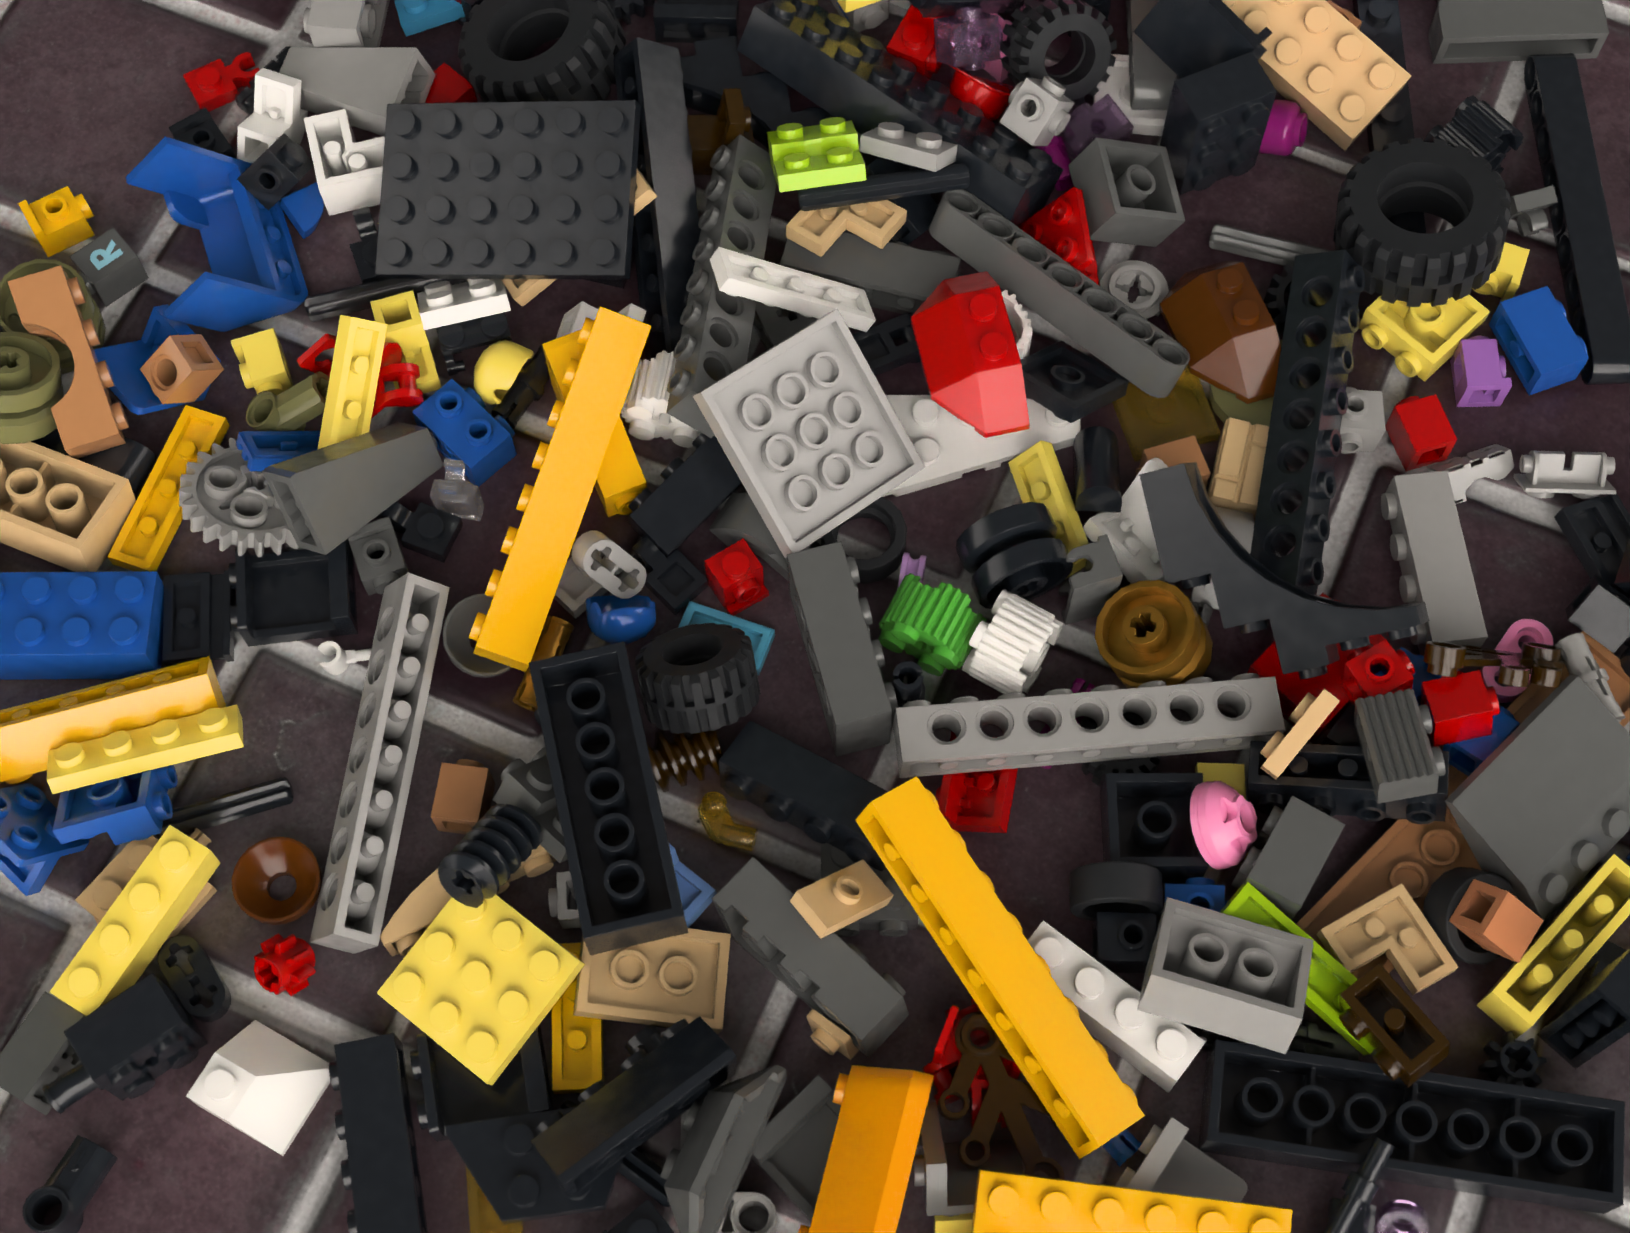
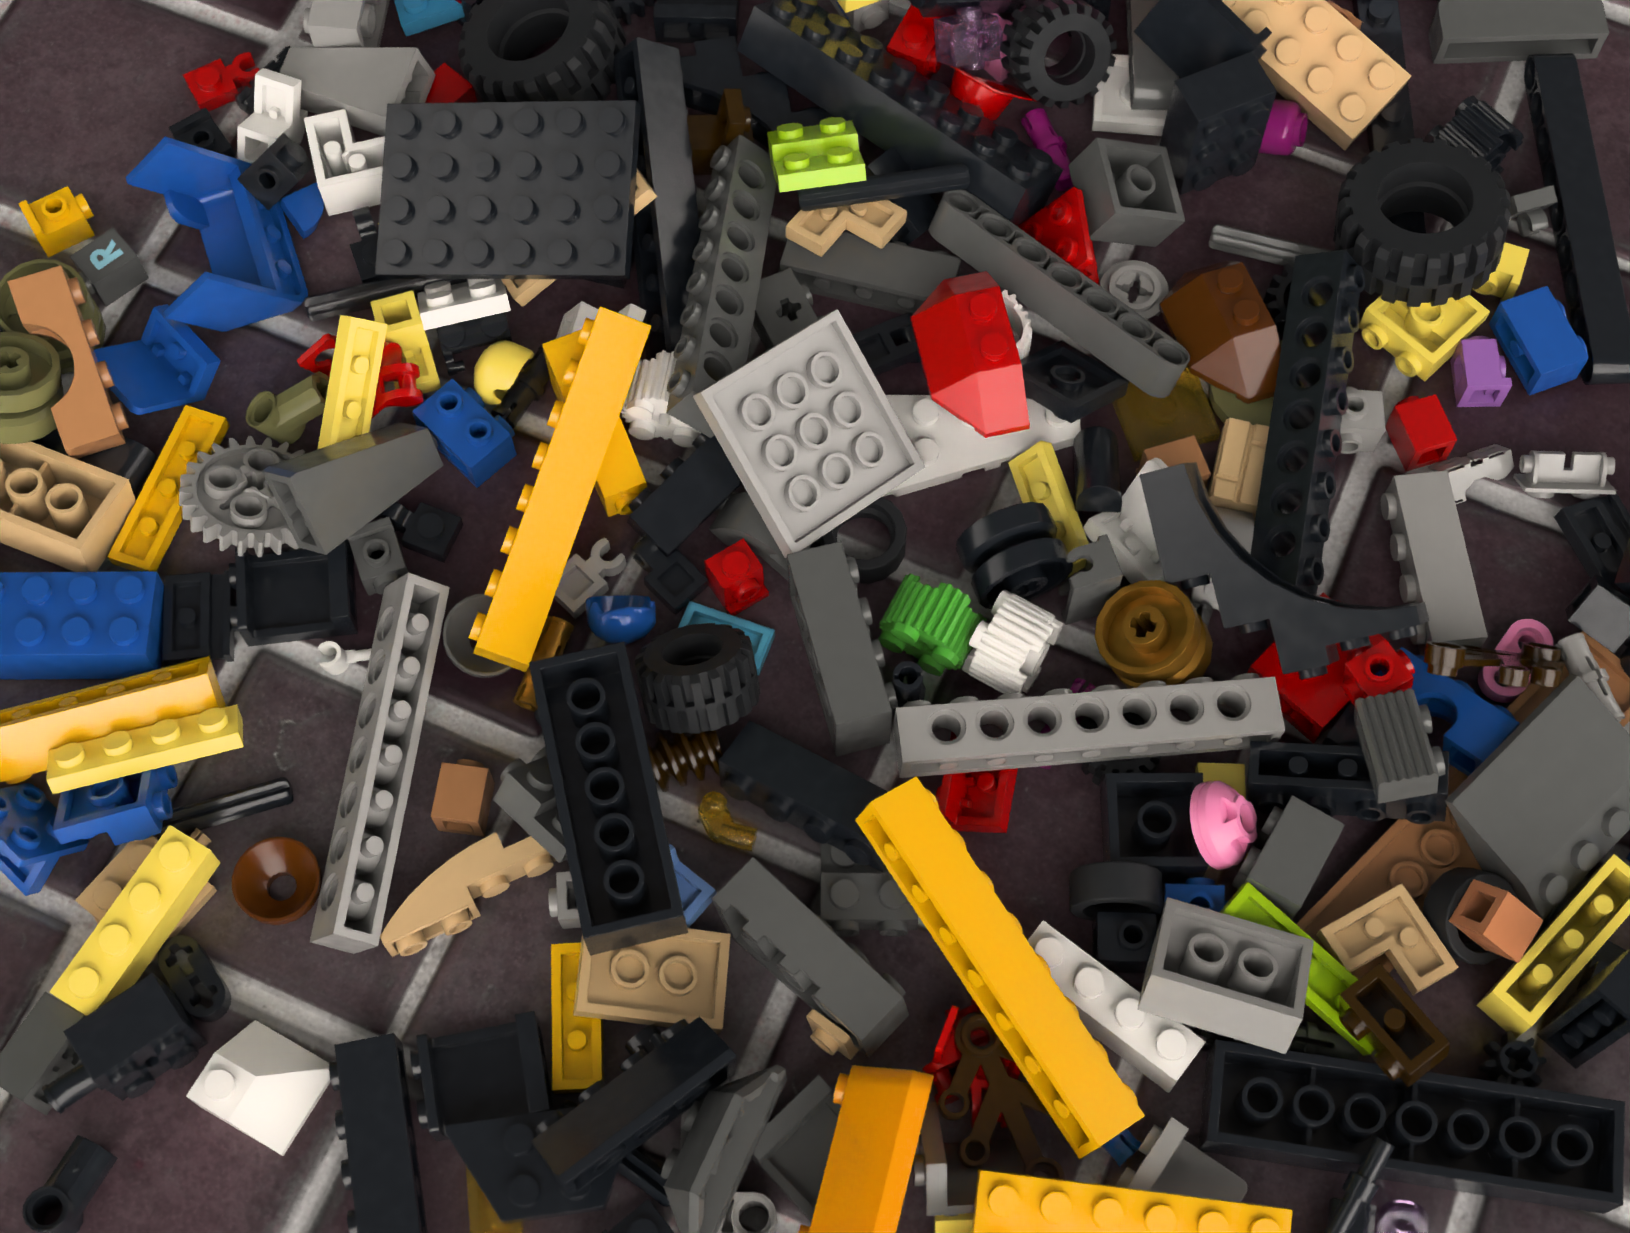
medium nougat brick [140,334,224,404] -> none
light yellow brick [231,328,293,395] -> none
blue tile [236,431,320,472] -> none
red gear [254,933,316,996] -> none
light yellow plate [377,894,585,1086] -> none
clear plate [430,458,485,521] -> none
black piece [438,804,543,908] -> none
light grey beam [571,530,647,599] -> none
white plate [710,247,876,332] -> none
tan plate [790,859,894,939] -> none
light grey plate [859,122,958,172] -> none
lavender bush [897,552,927,590] -> none
light grey brick [1000,76,1075,146] -> none
clear purple brick [1064,94,1134,159] -> none
tan plate [1260,689,1340,780] -> none
red brick [1421,670,1500,747] -> none

